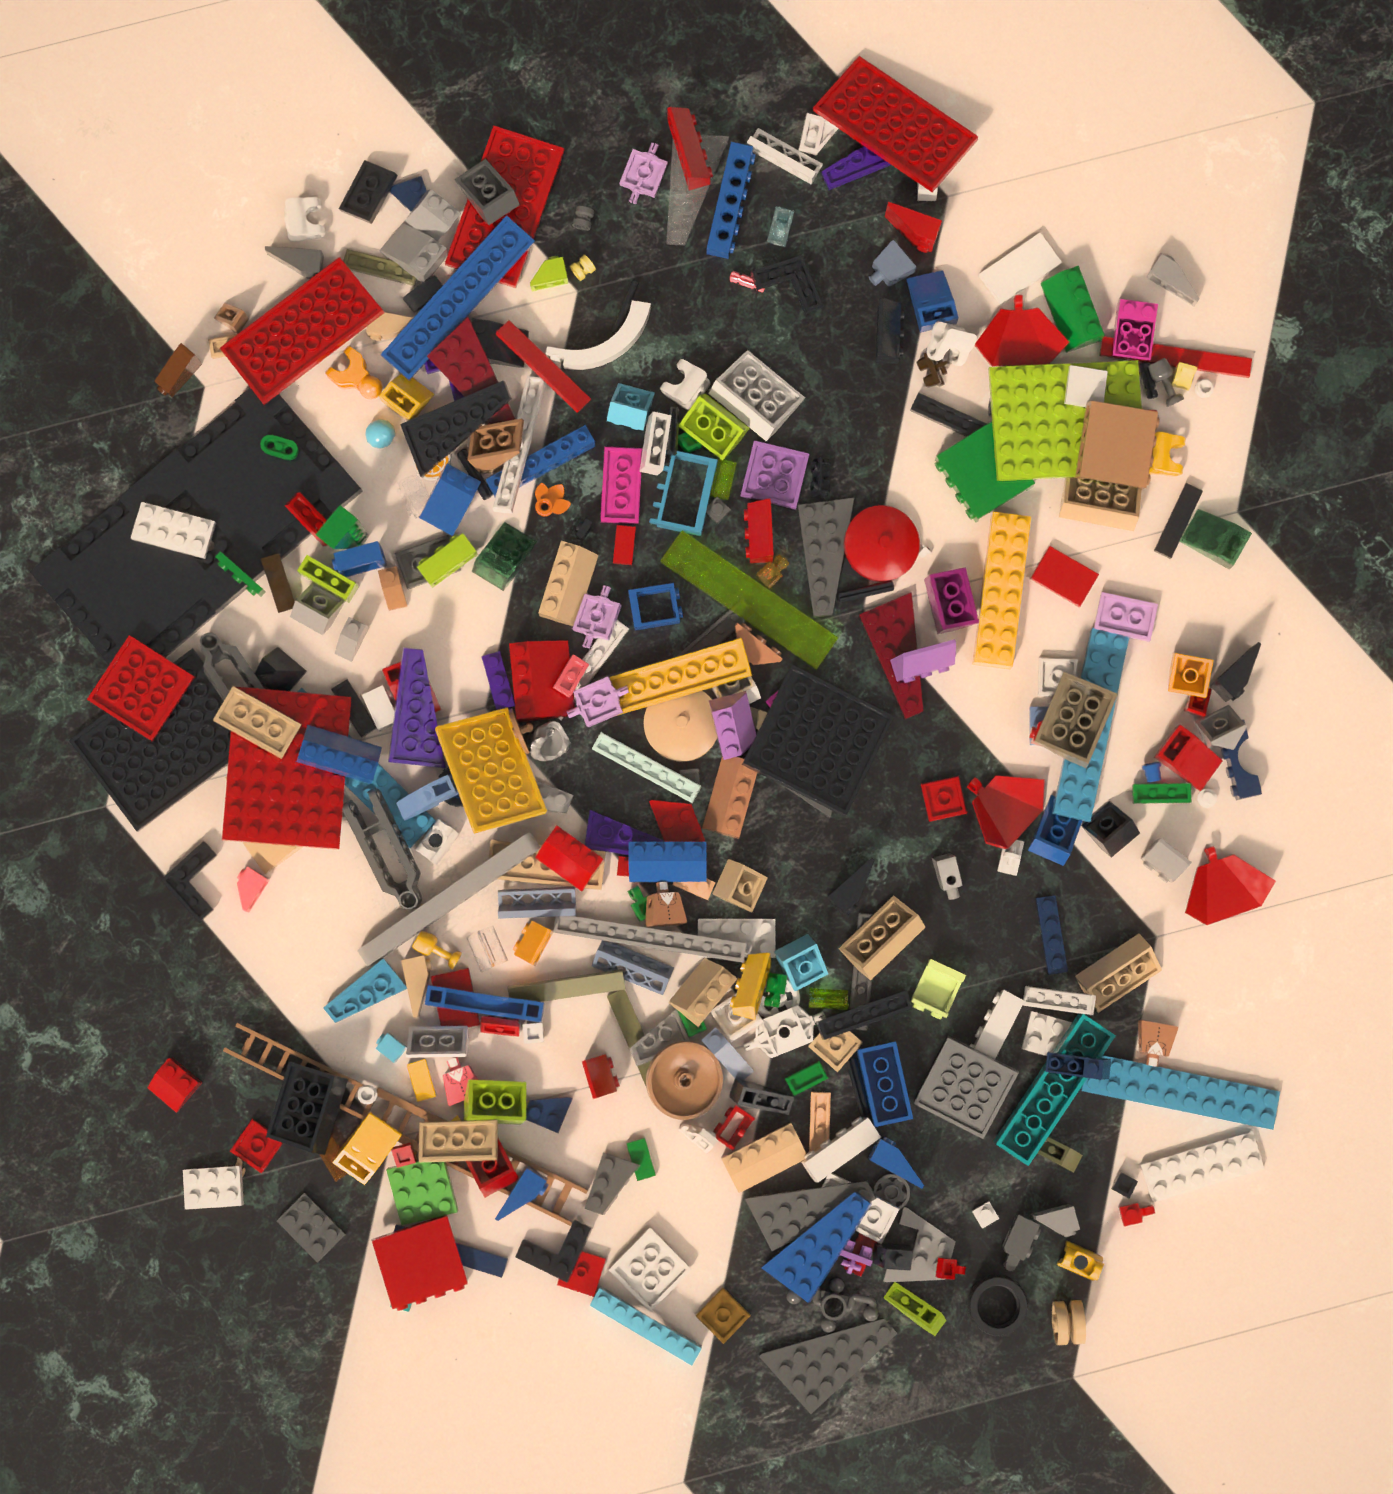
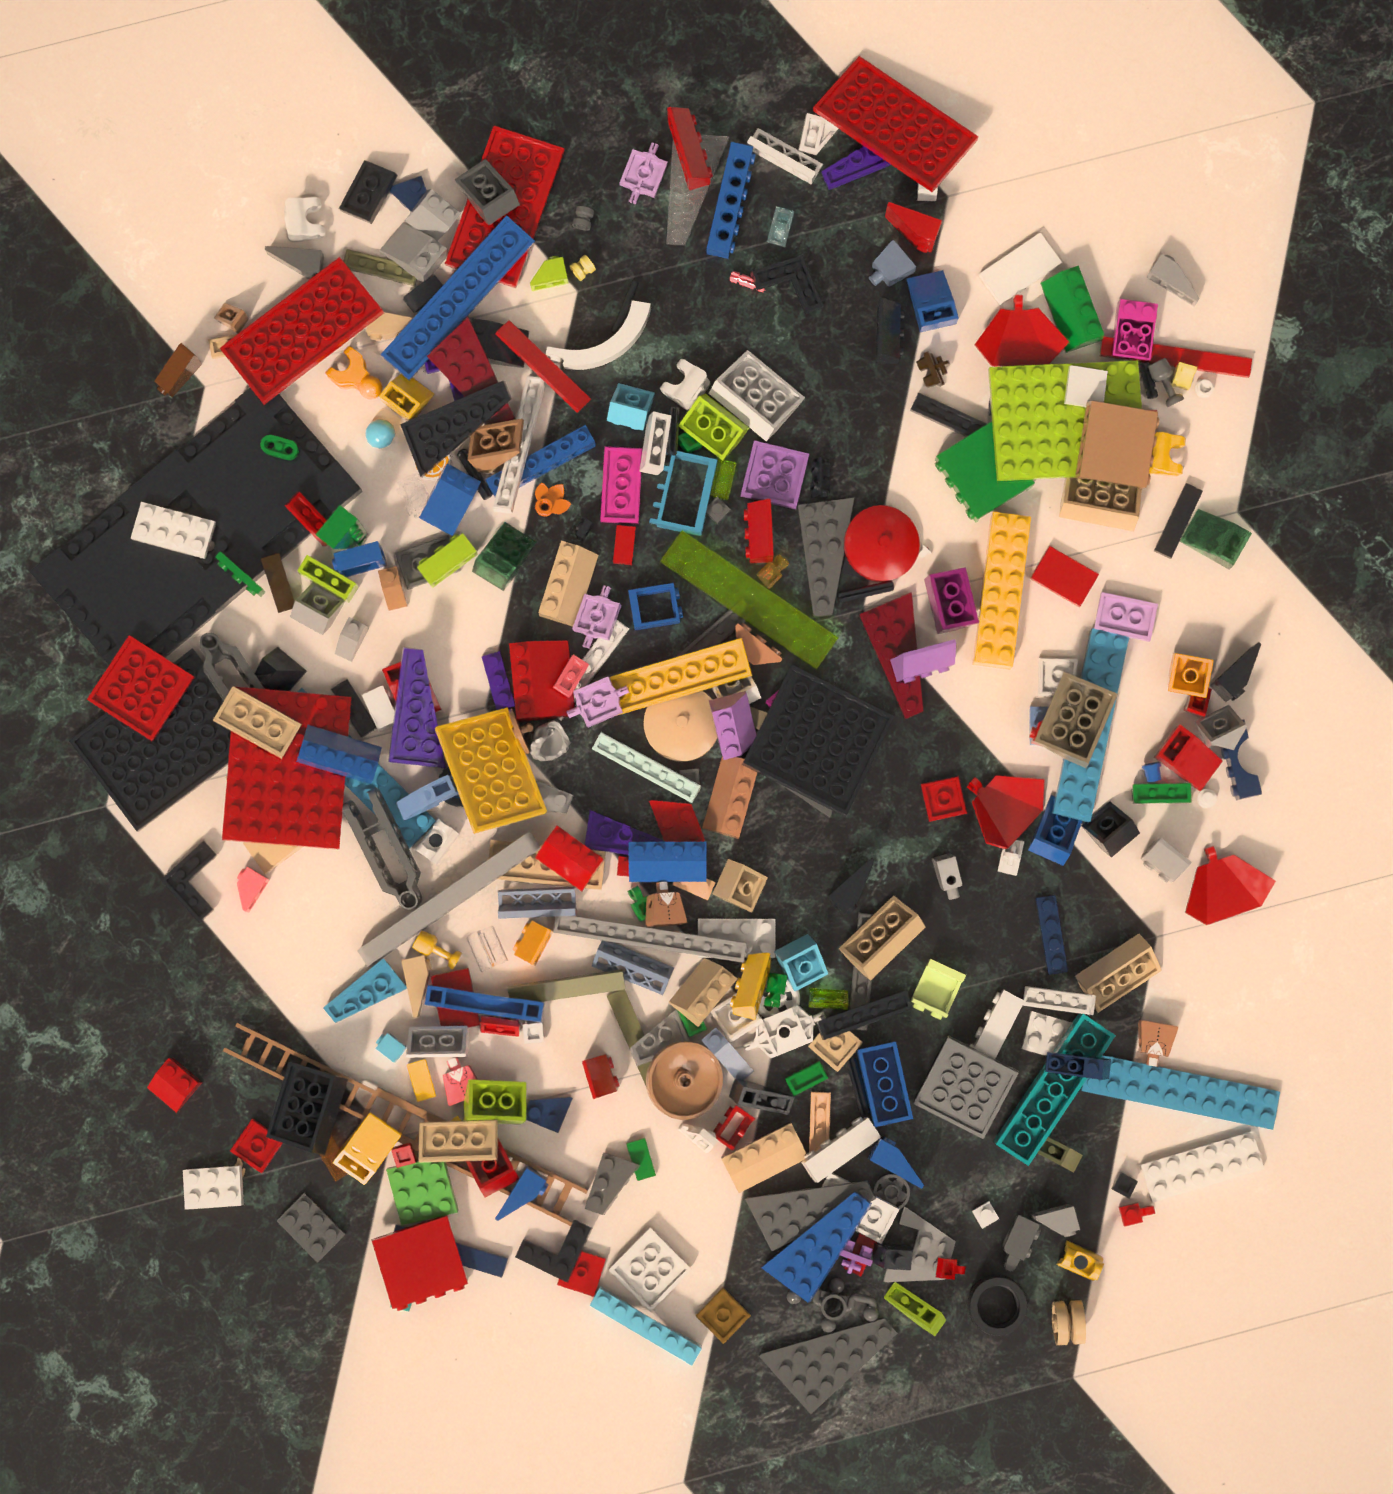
white plate [358,1085,377,1104] -> none
white piece [927,321,977,366] -> none

